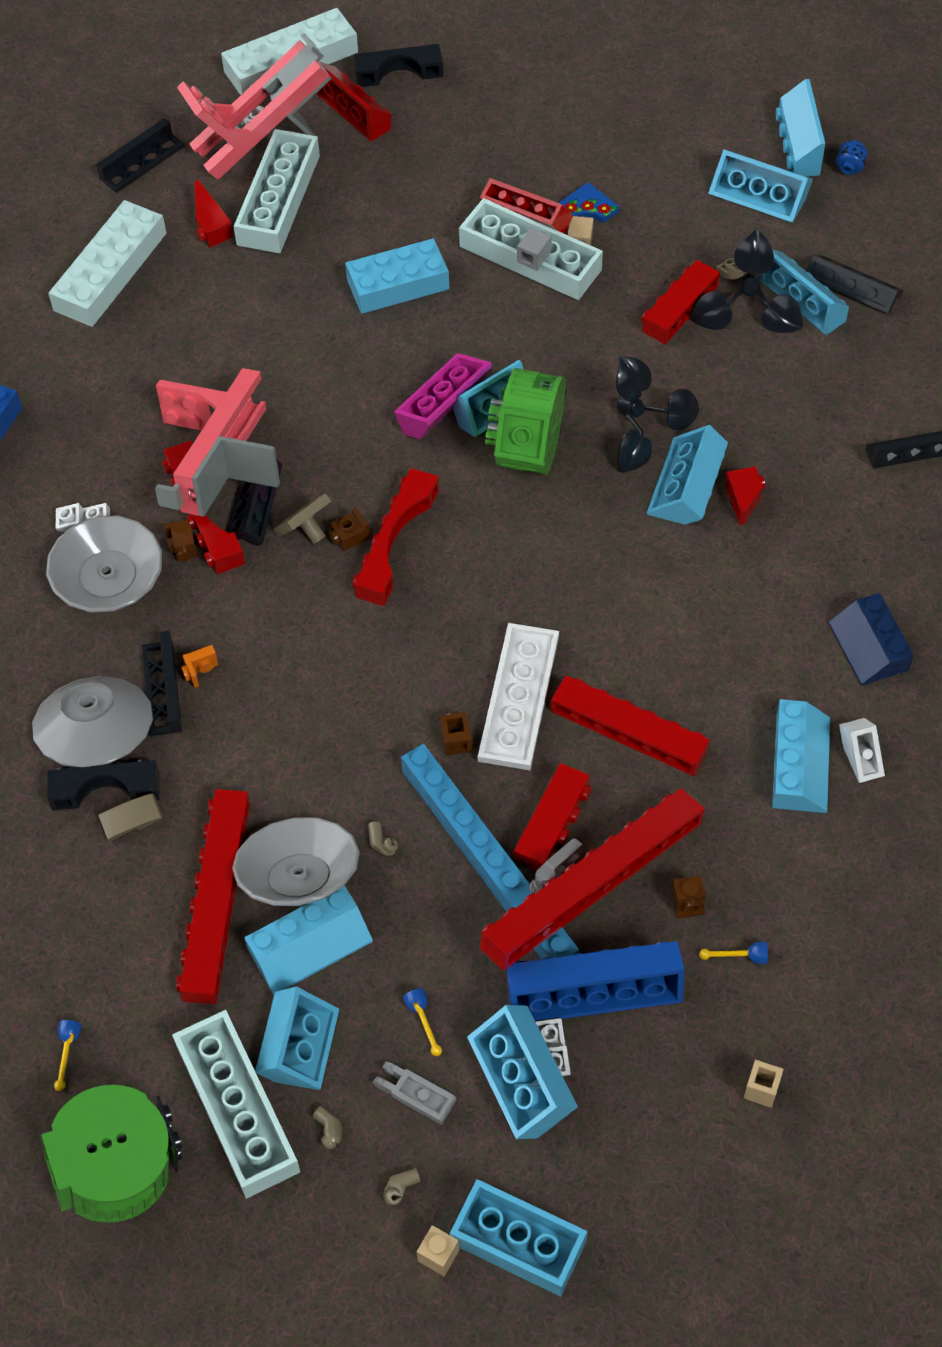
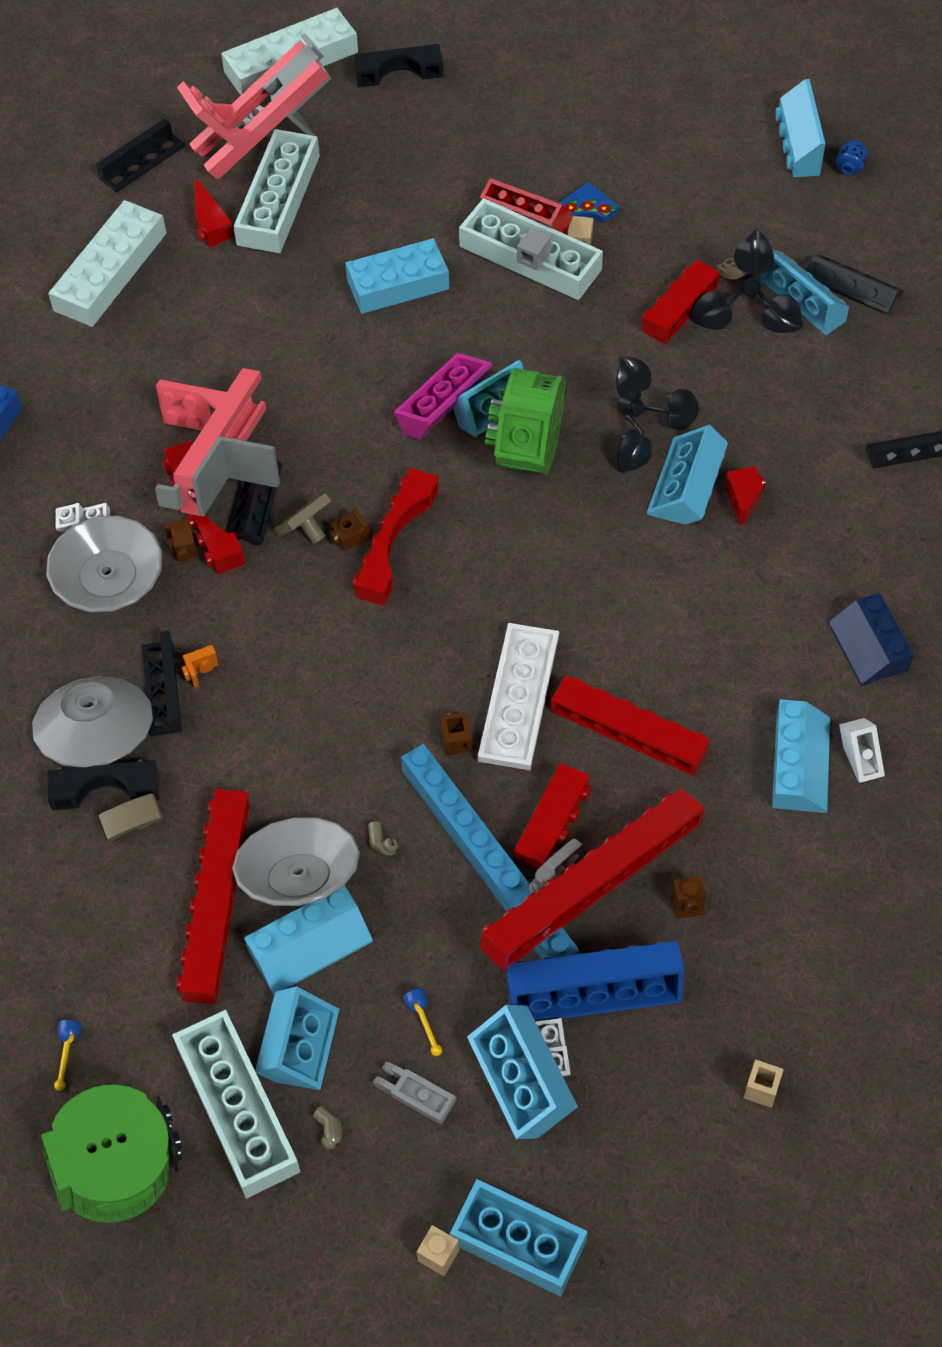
red slope [316,61,392,142] -> none
dark tan arm [383,1168,420,1205] -> none
hinge [699,941,768,964] -> none
medium azure slope [708,149,813,222] -> none

